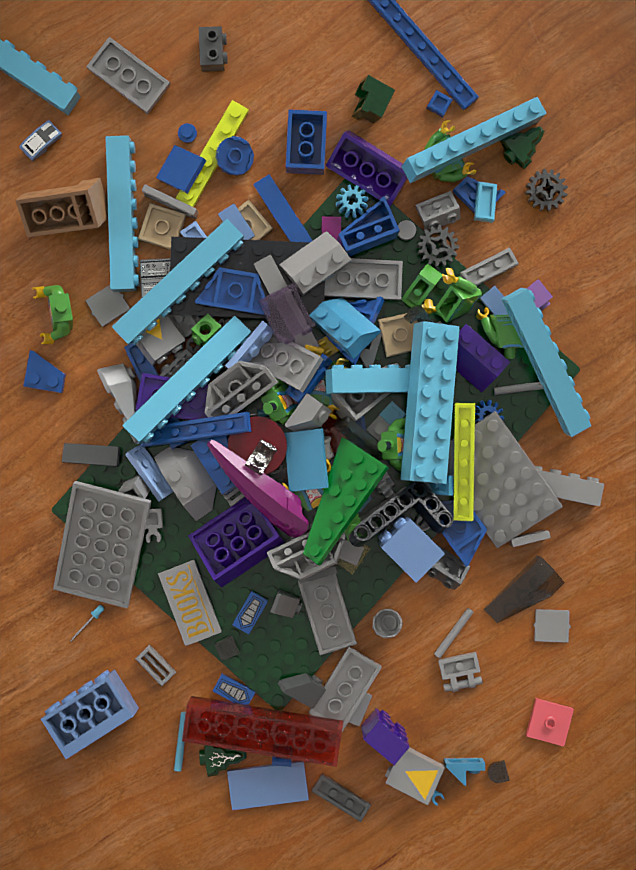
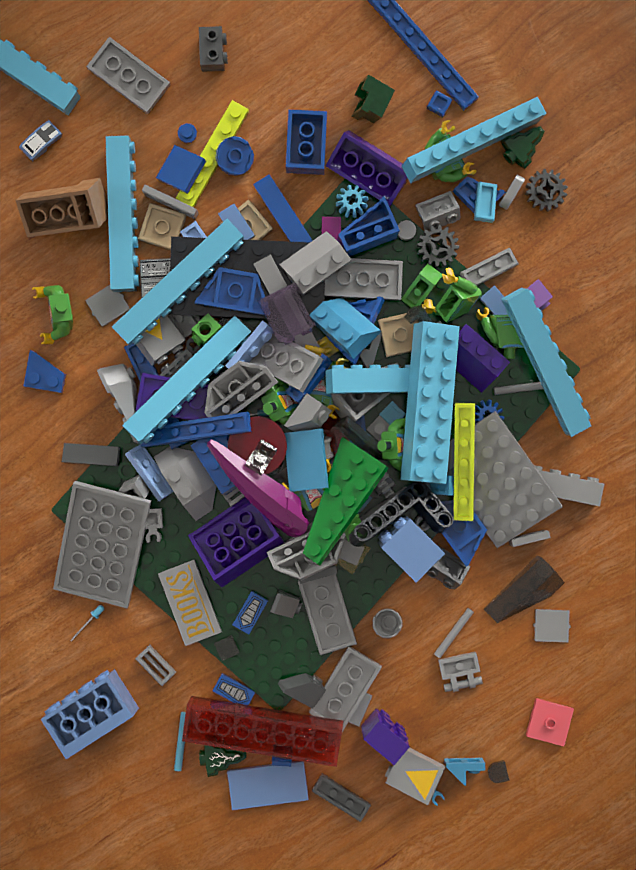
none -> light grey beam [498,174,525,210]

